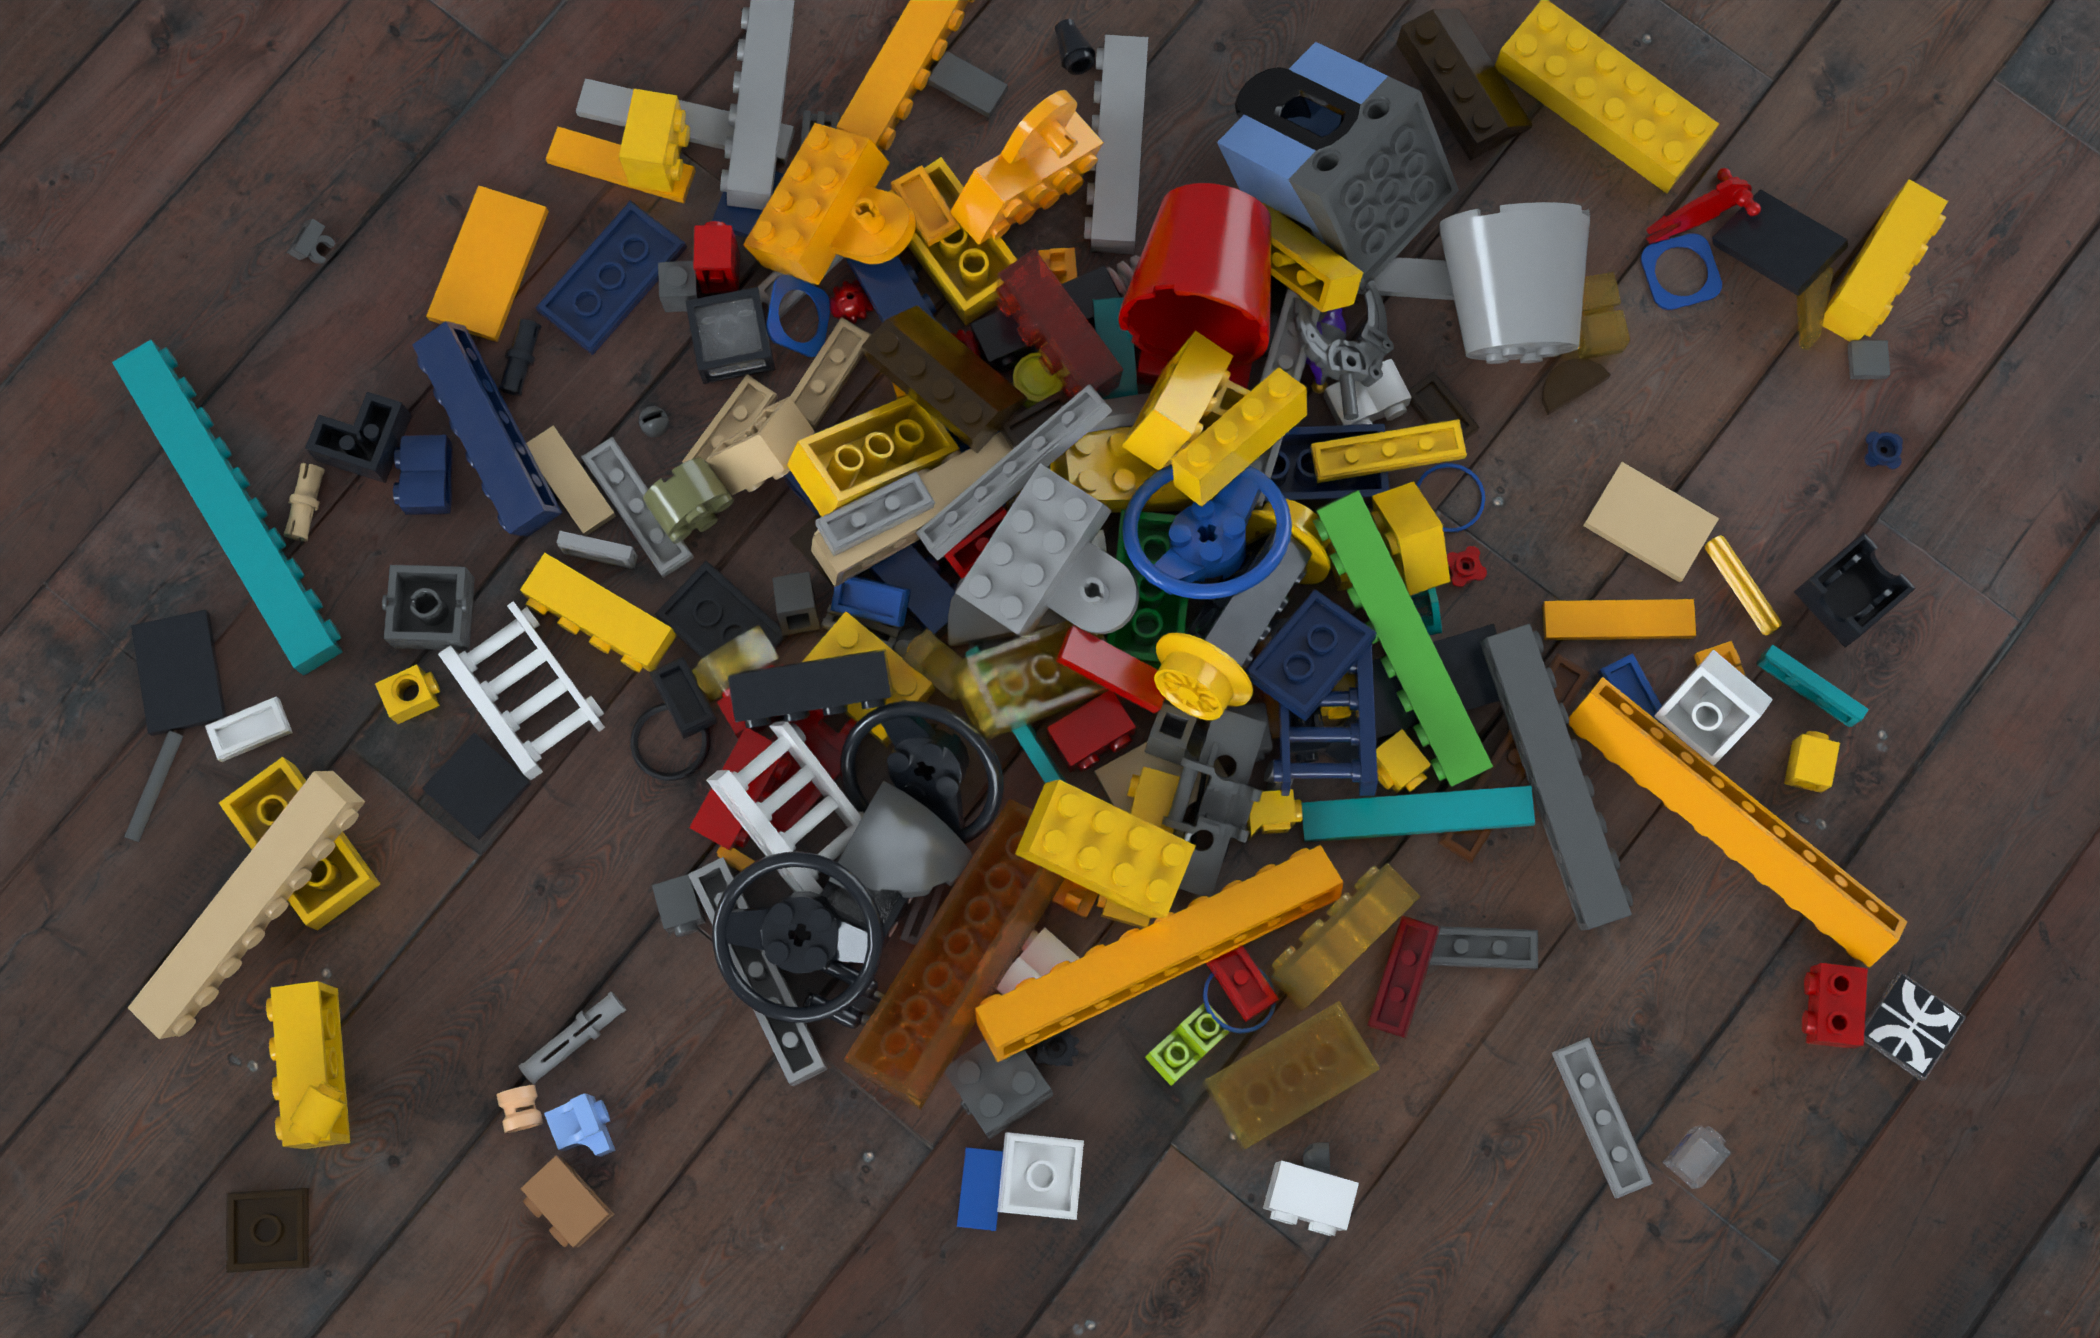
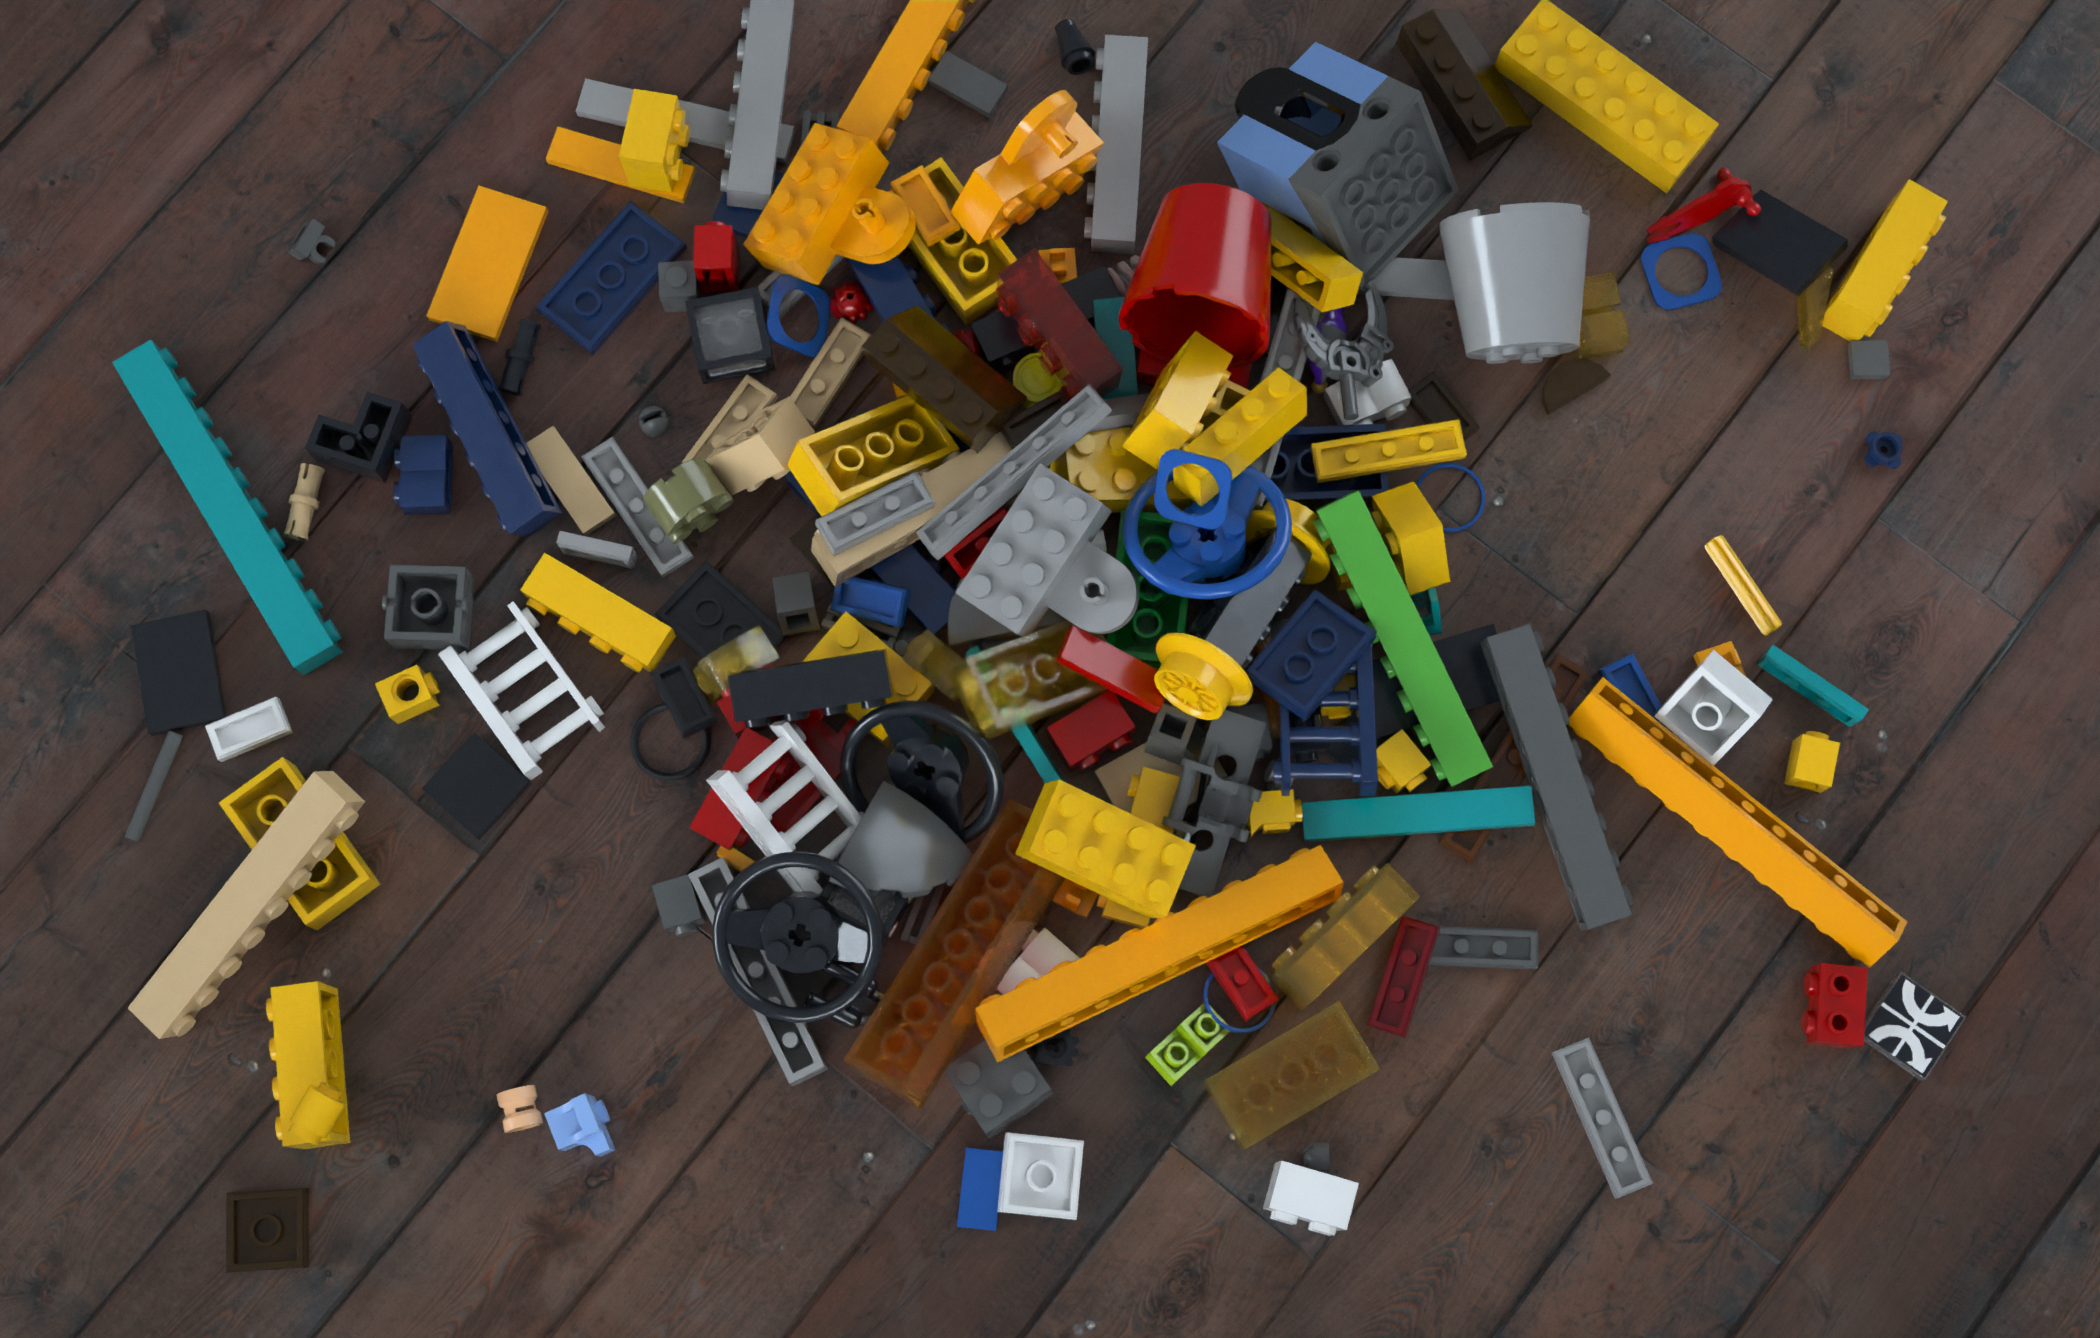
light grey pin [519,991,626,1085] -> none
medium nougat brick [520,1155,615,1247] -> none
red plate [1447,546,1487,587] -> none
light orange tile [1542,599,1696,640] -> none
tan tile [1583,462,1719,583] -> none
clear brick [1662,1126,1731,1189] -> none
black piece [1794,532,1916,648] -> none
none -> blue piece [1154,449,1232,529]

